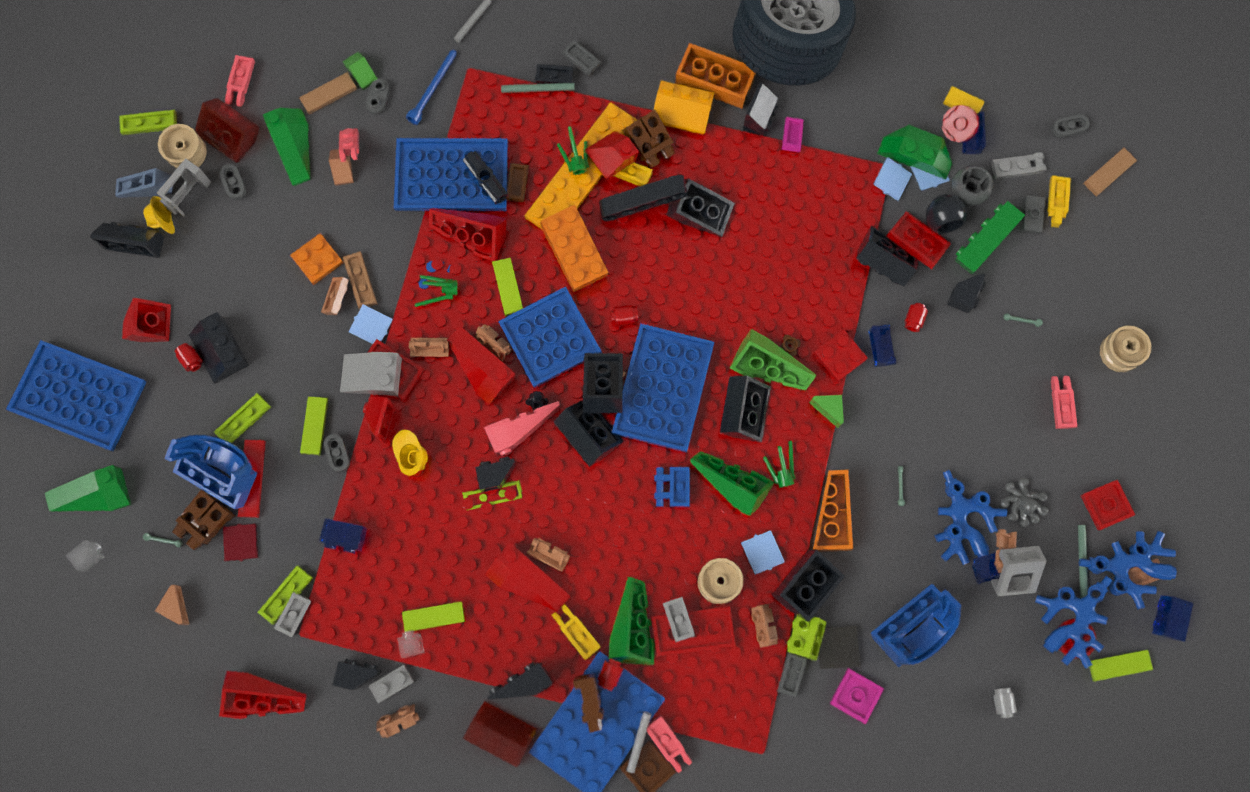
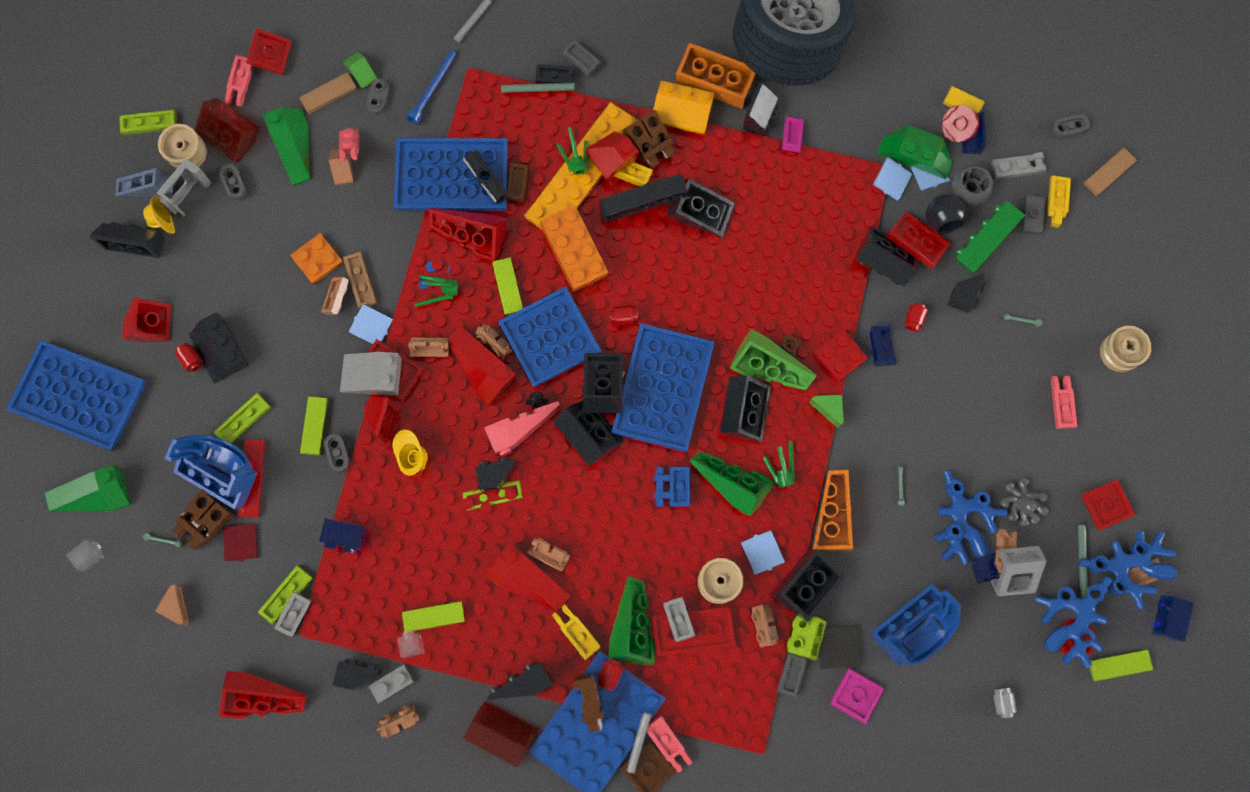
none -> red plate [246,28,292,75]

